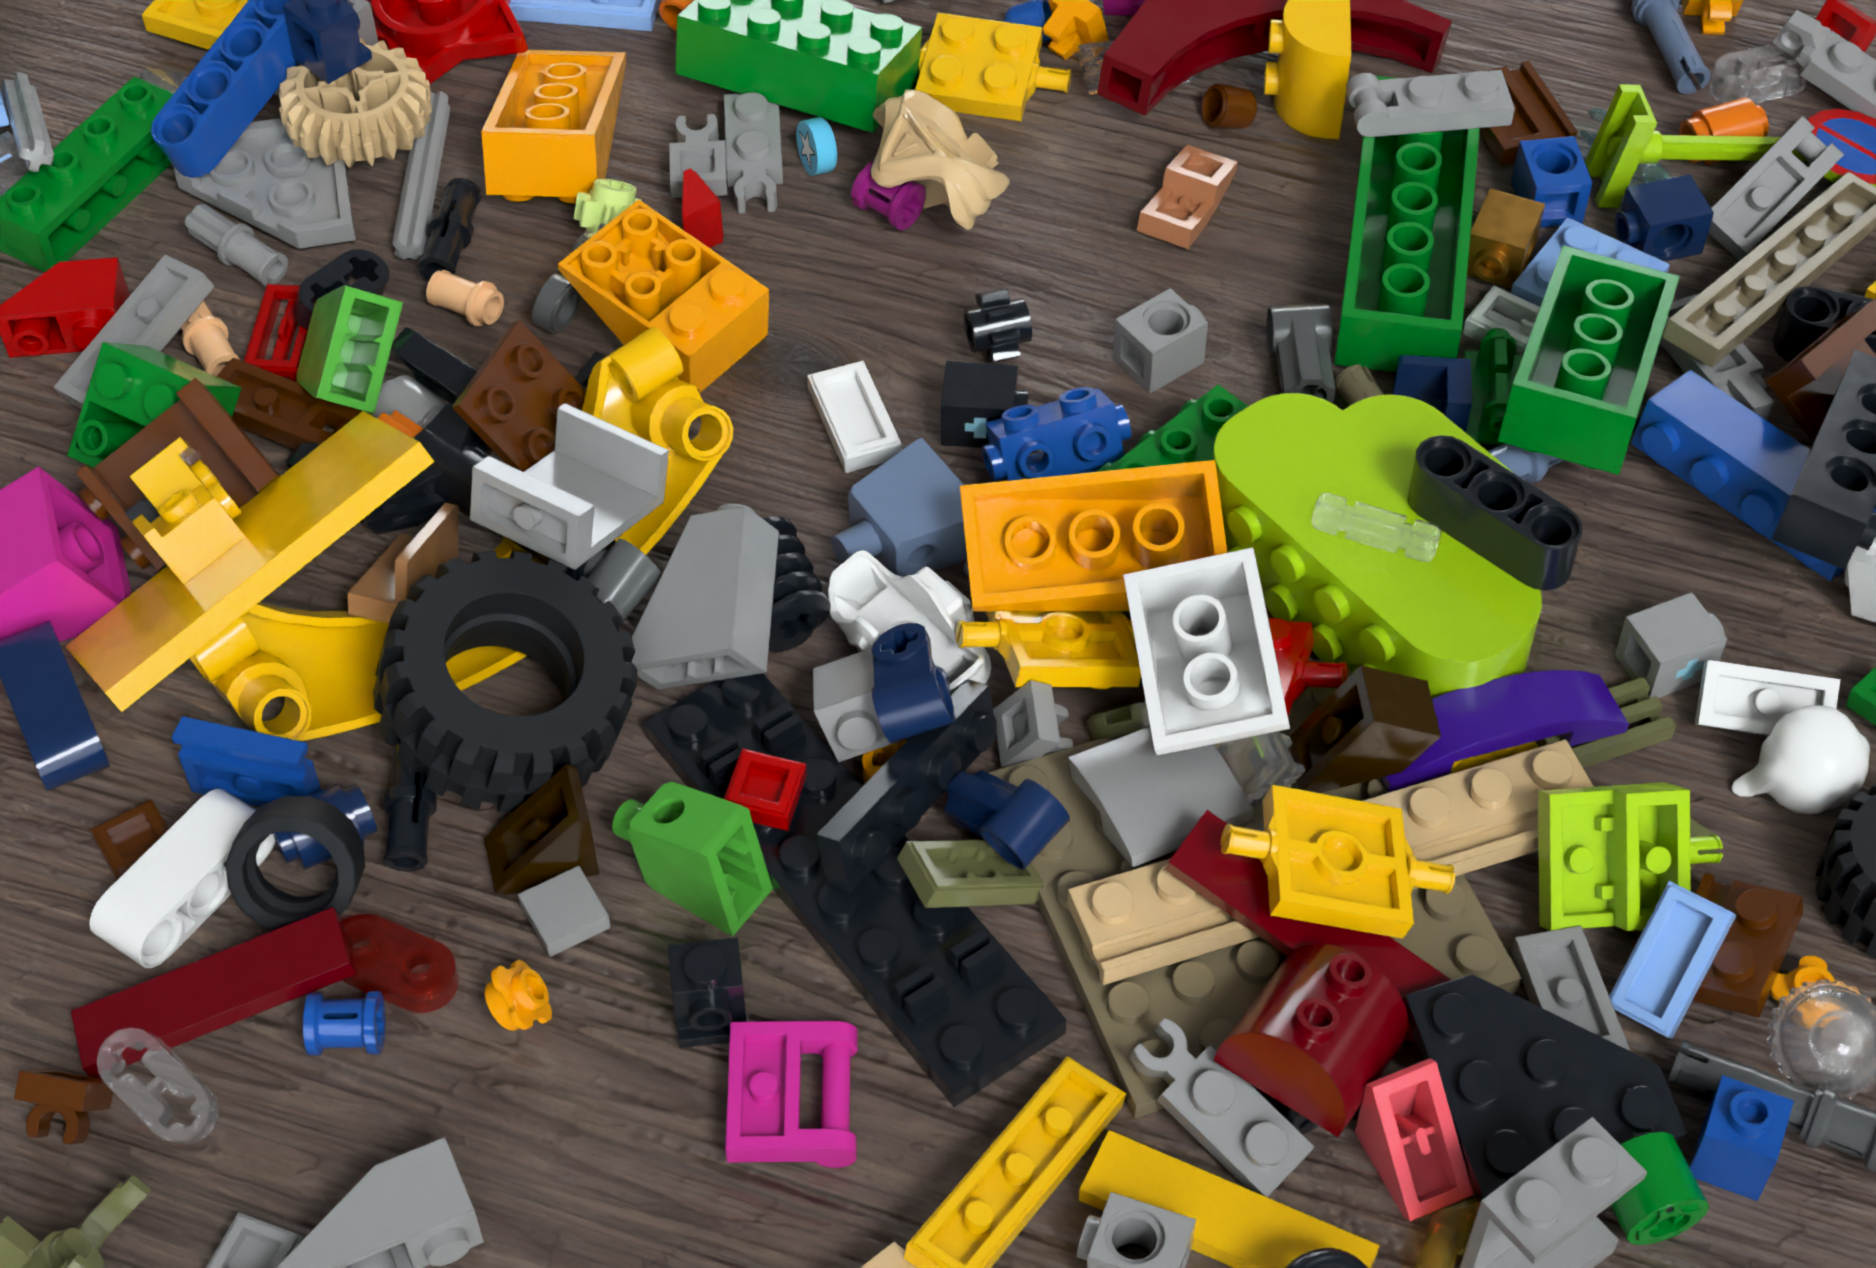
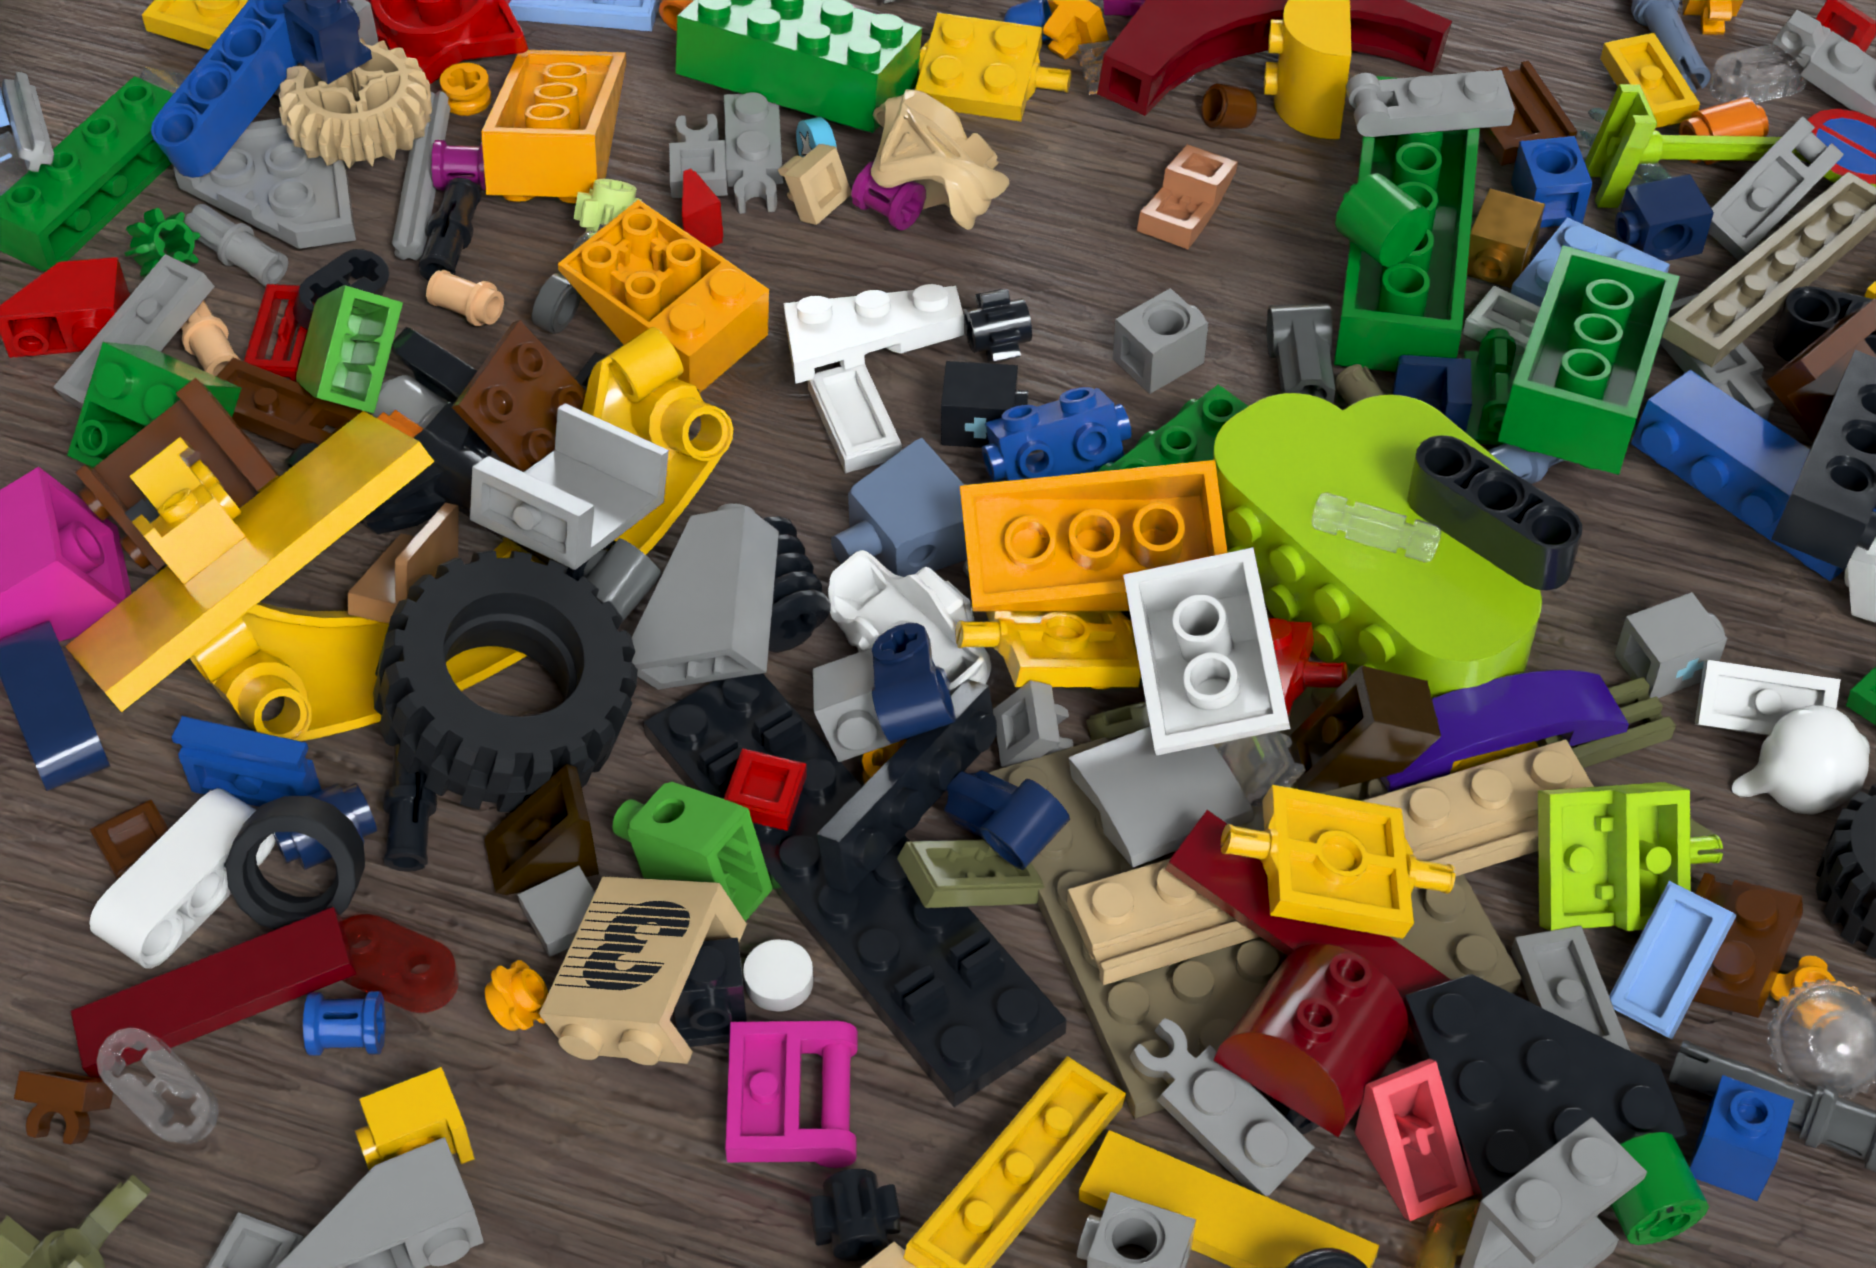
none -> green gear [124,208,200,278]
none -> yellow brick [354,1067,475,1171]
none -> magenta bush [431,140,486,191]
none -> light orange bush [439,63,492,116]
none -> tan panel [539,877,747,1065]
none -> white tile [743,939,814,1012]
none -> tan tile [778,144,851,225]
none -> white wing [784,284,965,384]
none -> black gear [810,1169,901,1261]
none -> green piece [1335,173,1430,267]
none -> yellow plate [1600,33,1700,128]

